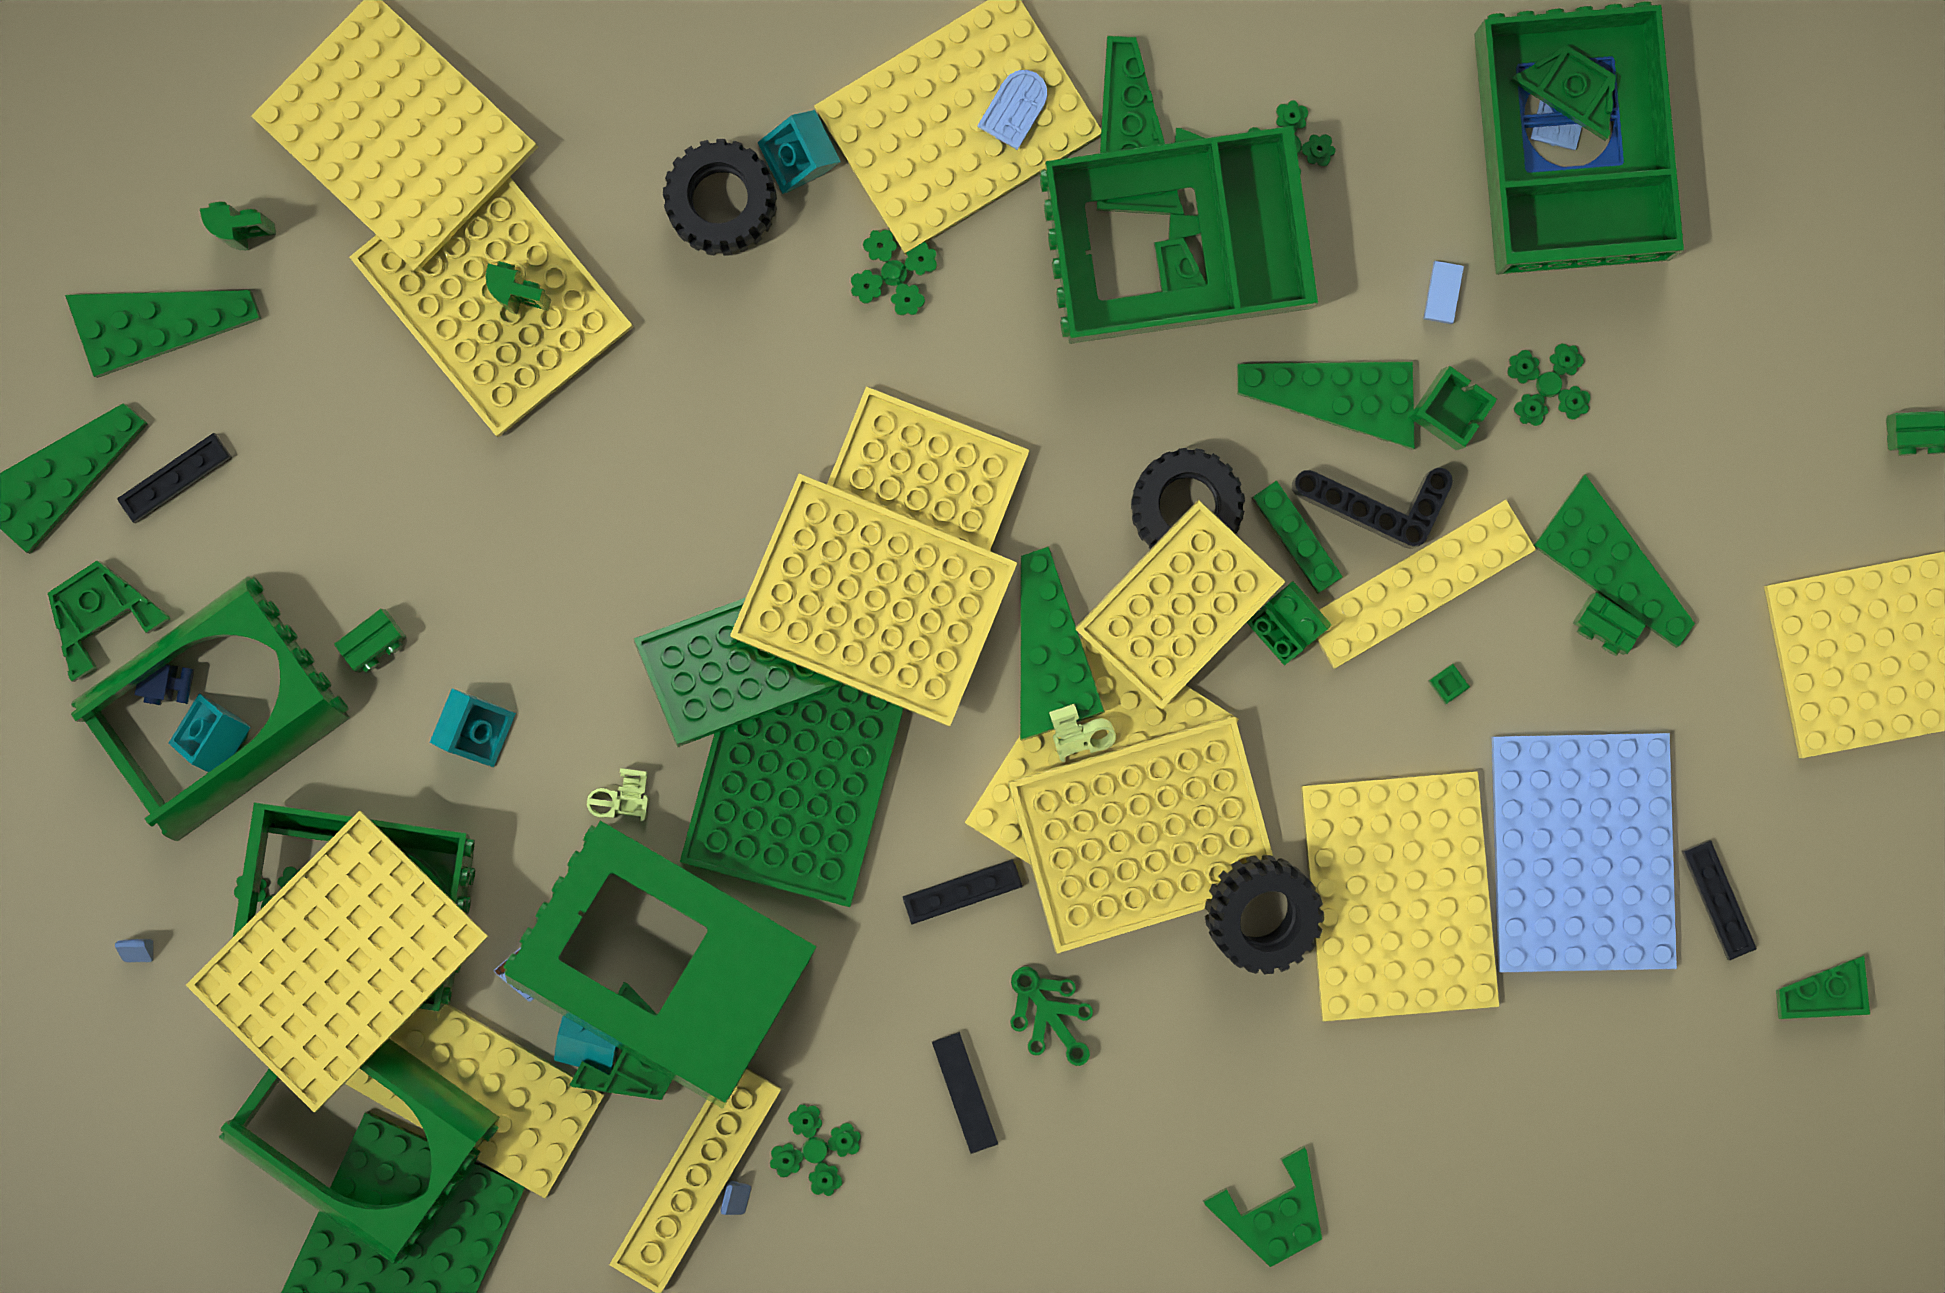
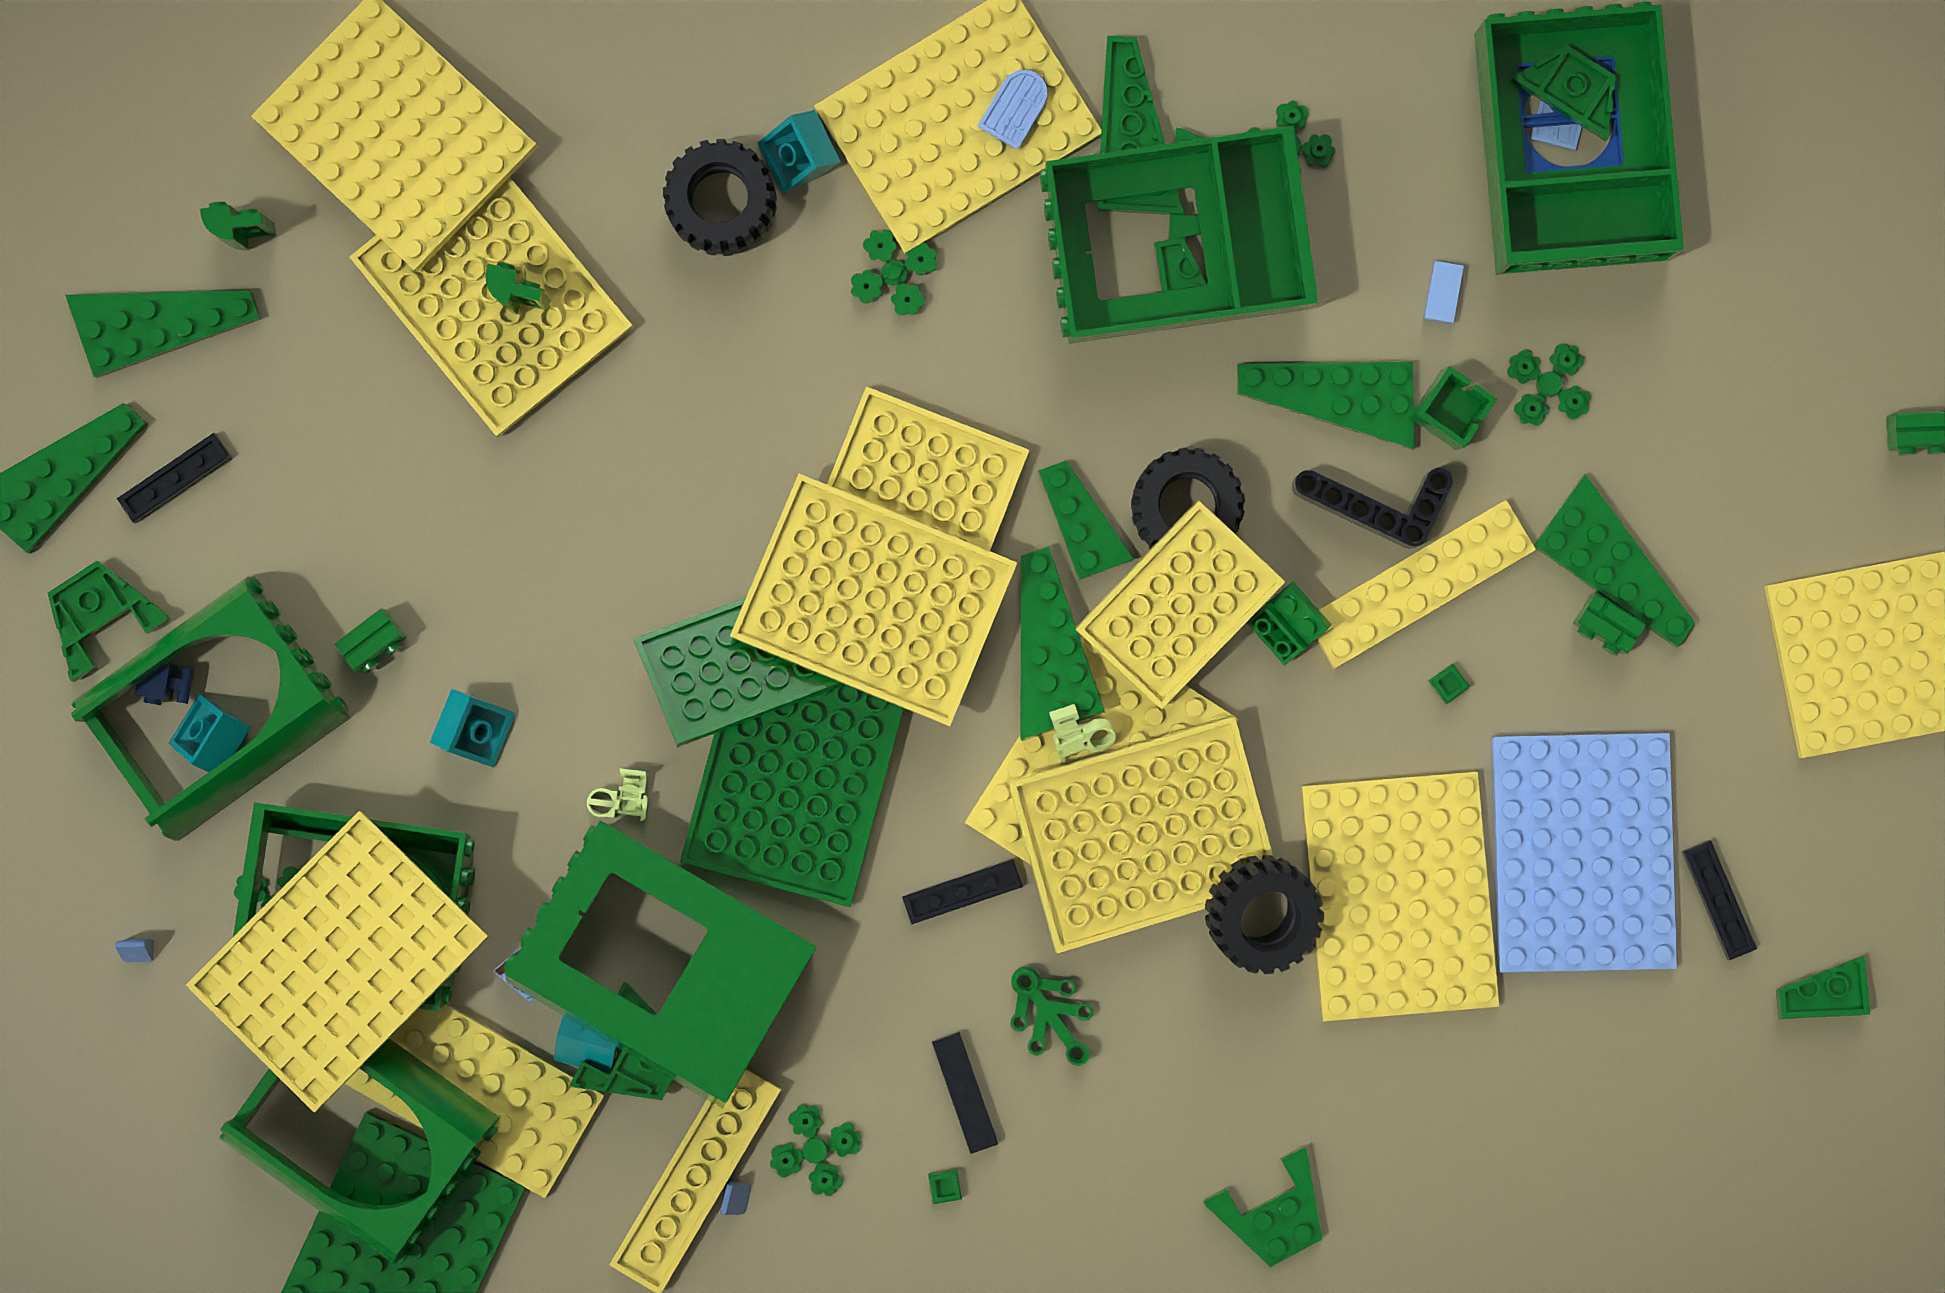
green plate [1252,480,1343,594] -> none
none -> green tile [928,1169,962,1204]
none -> green wing [1038,460,1134,580]

